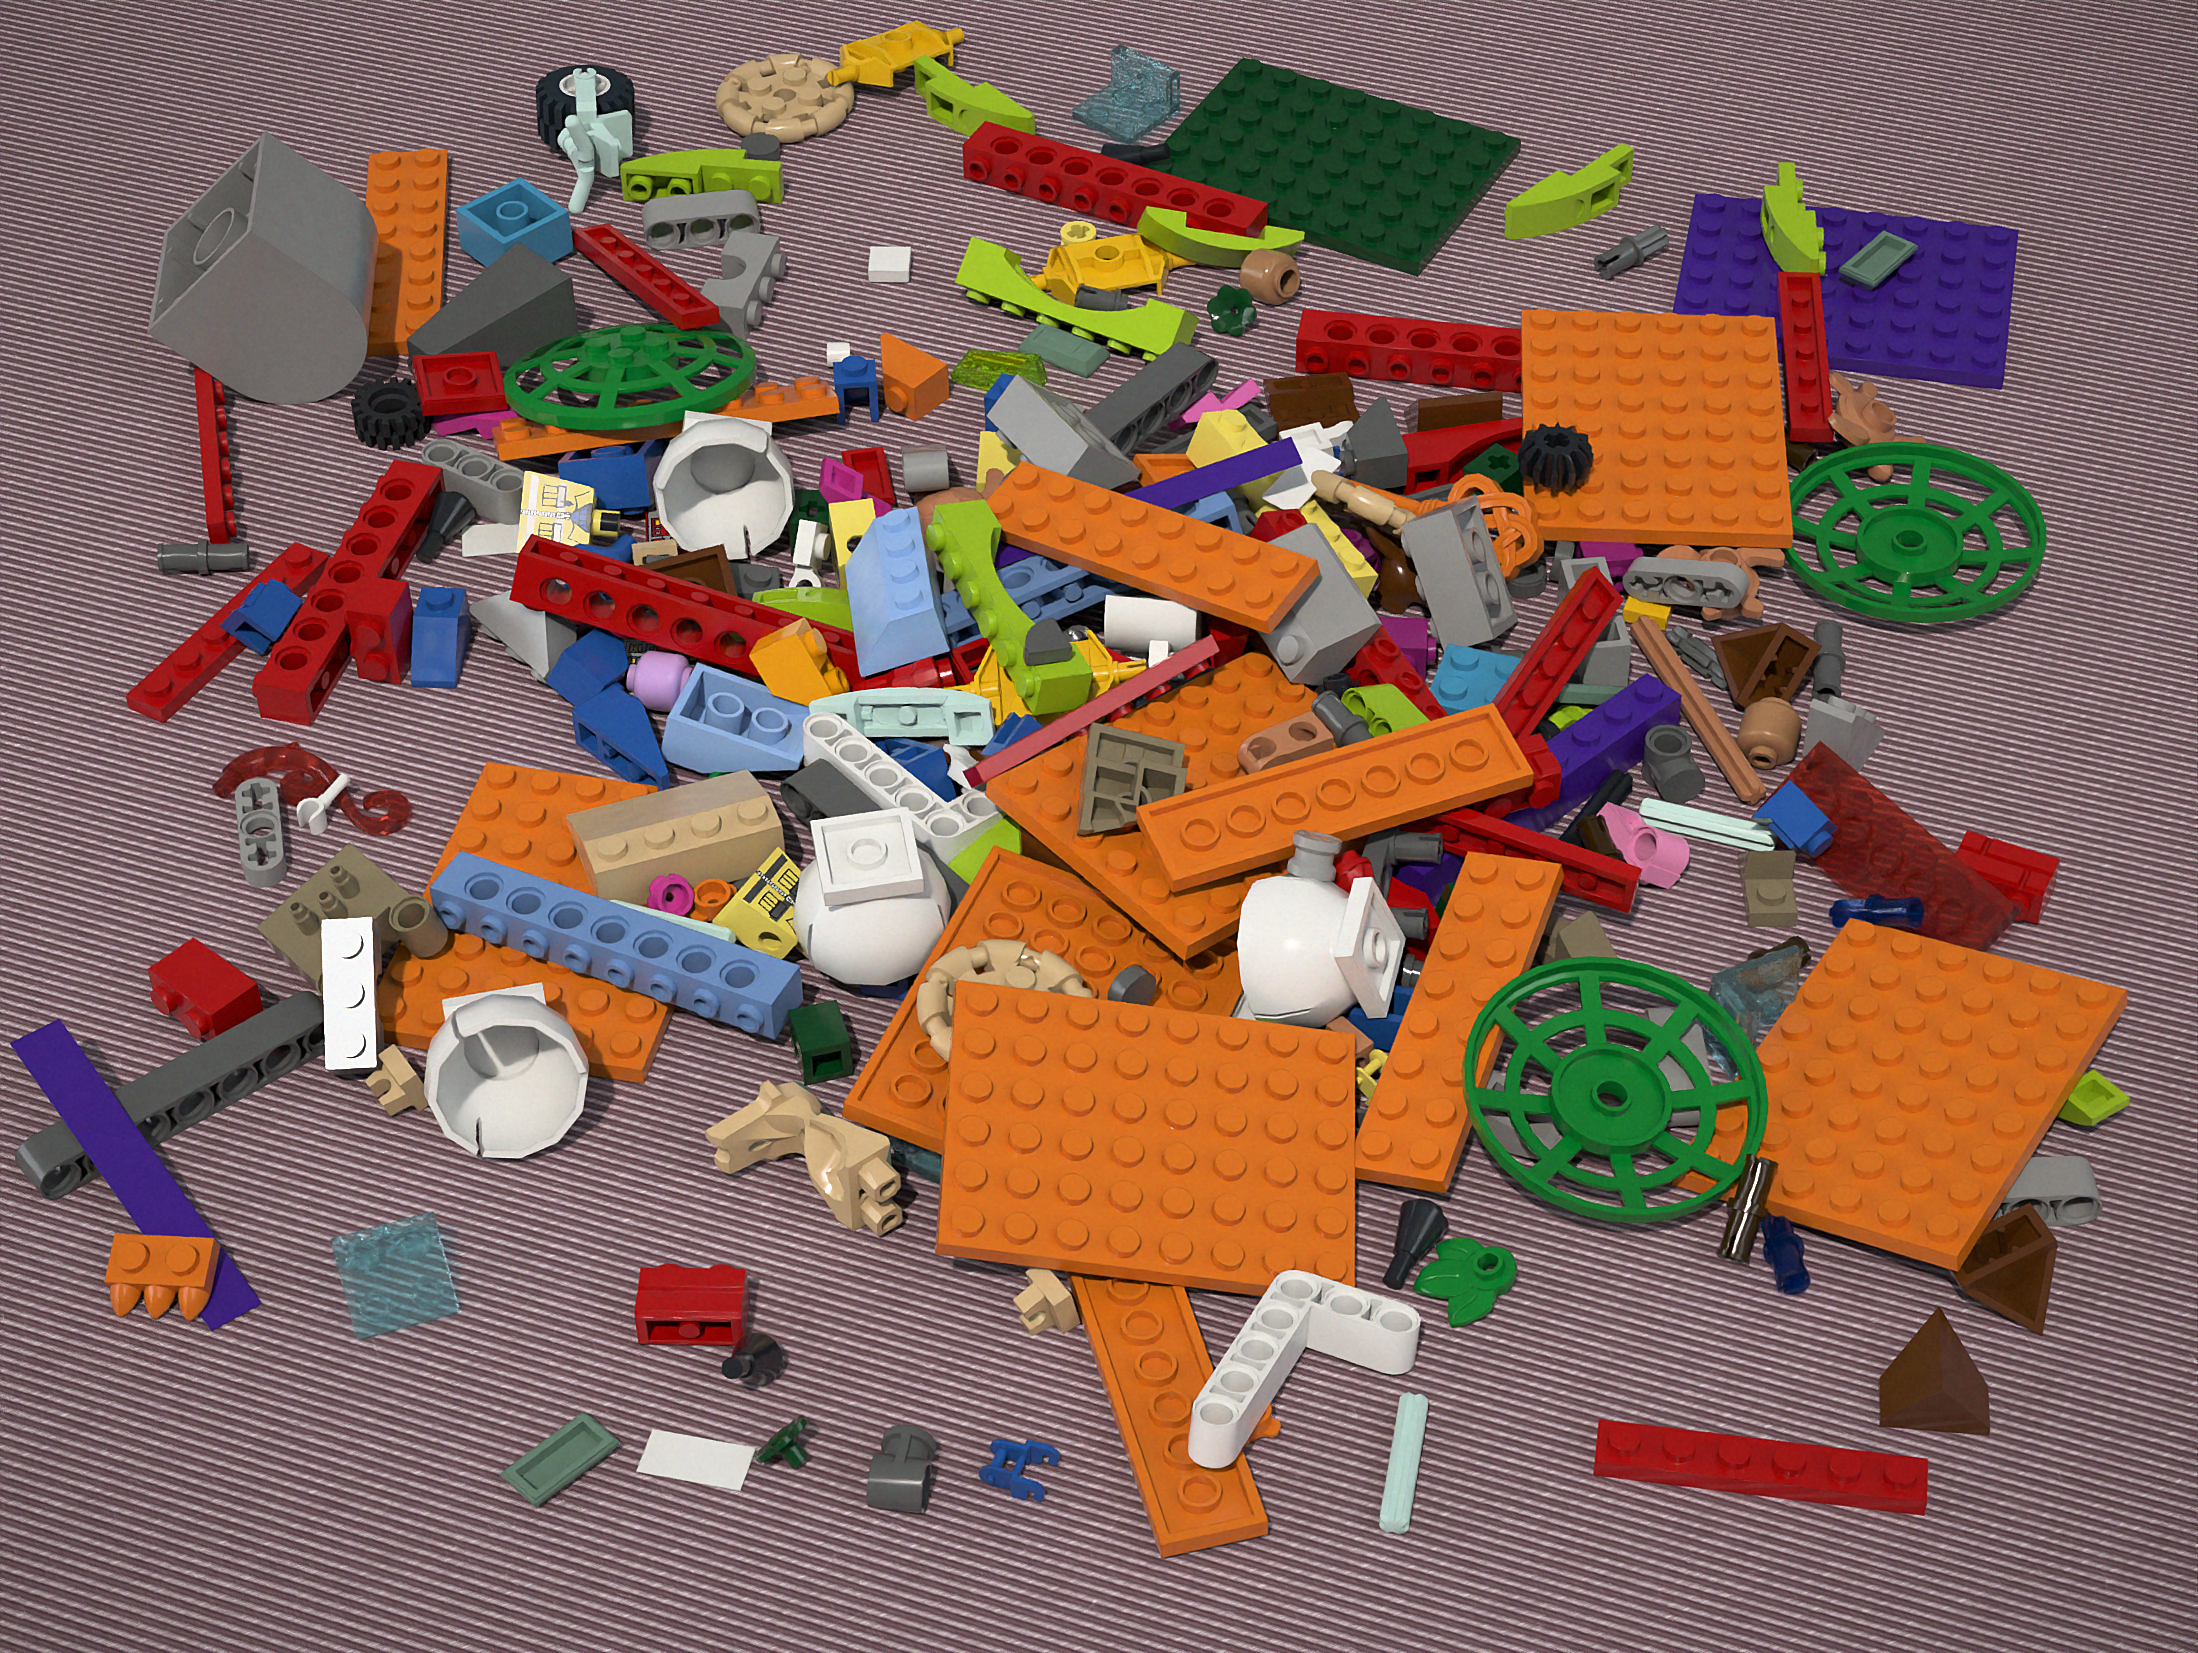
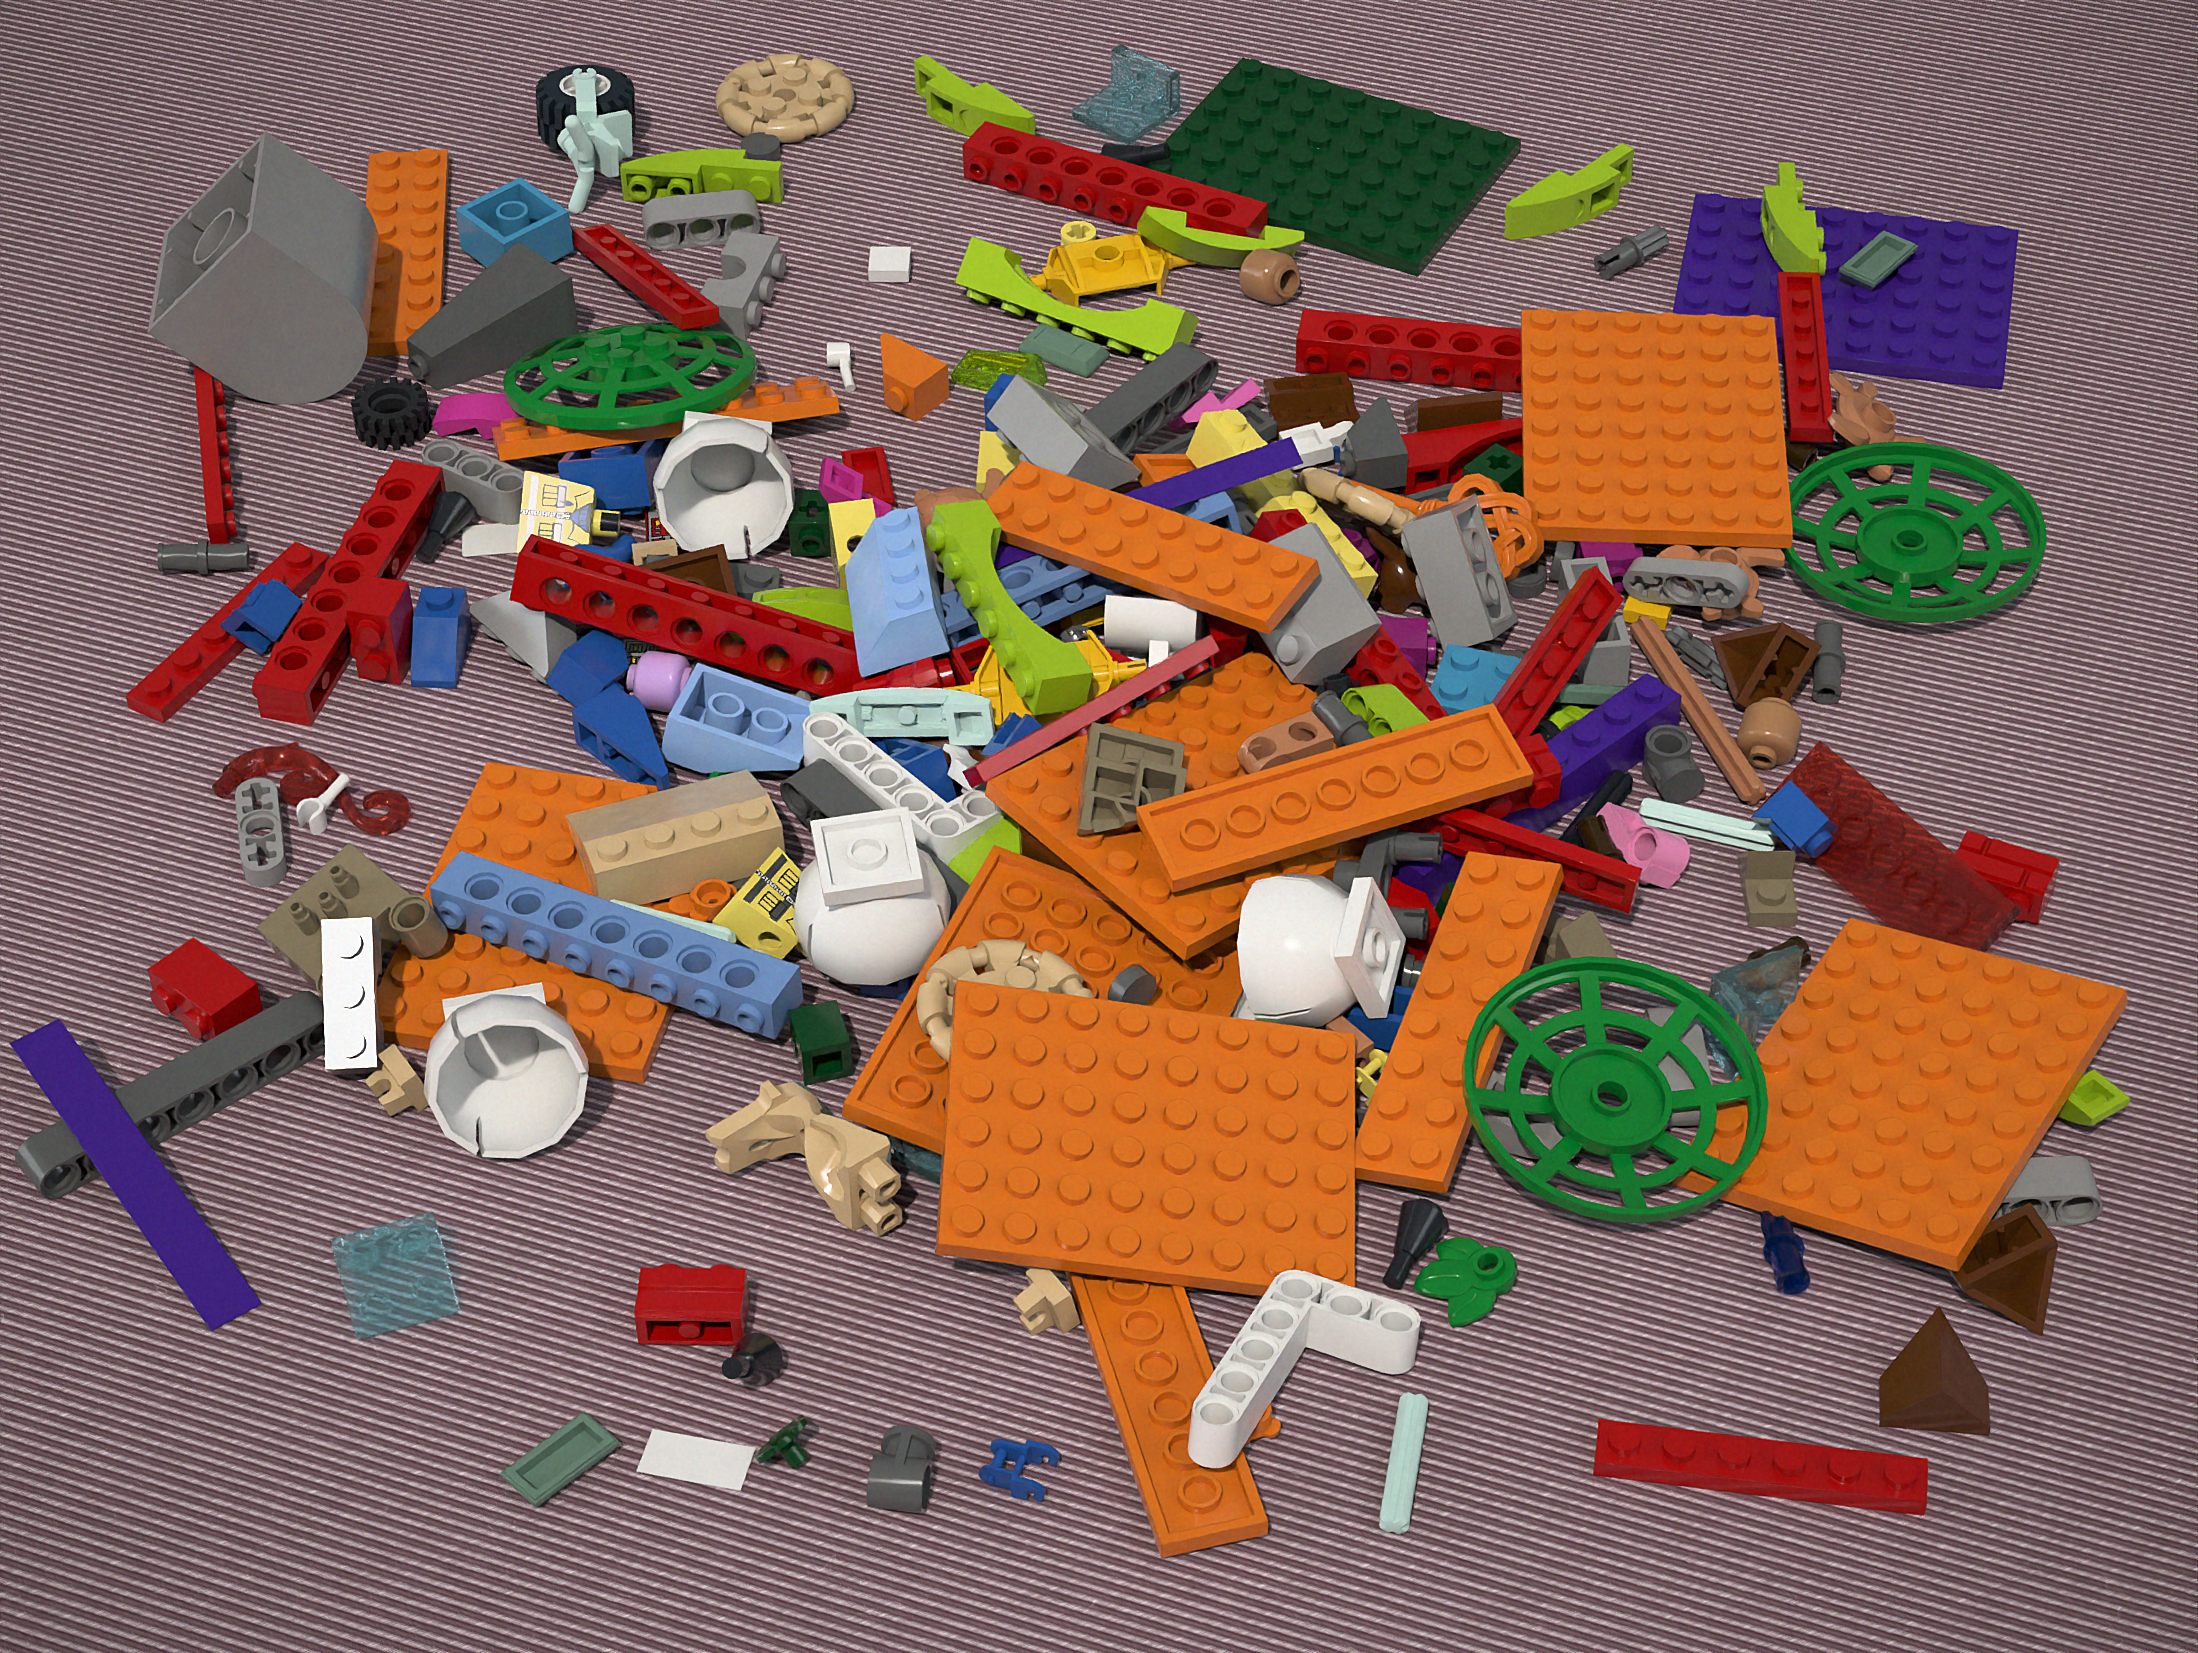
orange plate [104,1233,221,1321] -> none
red tile [412,351,508,416] -> none
dark pink plate [647,873,694,916] -> none
light orange slope [749,617,850,707] -> none
white plate [789,520,831,588] -> none
yellow plate [827,20,964,87] -> none
blue window [833,355,879,424] -> none
light grey beam [901,444,949,493] -> none
dark grey tile [1023,618,1072,666] -> none
dark grey pin [1074,283,1128,311] -> none
dark green plant [1207,285,1257,336] -> none
white sticker [1262,446,1341,510] -> none
light grey wheel [1286,830,1342,881] -> none
red plate [1331,850,1375,894] -> none
black gear [1517,422,1594,493] -> none
dark brown pin [1716,1154,1779,1264] -> none
light grey slope [1803,695,1886,777] -> none
clear blue axle [1829,894,1924,928] -> none
none -> yellow tile [1059,604,1105,632]

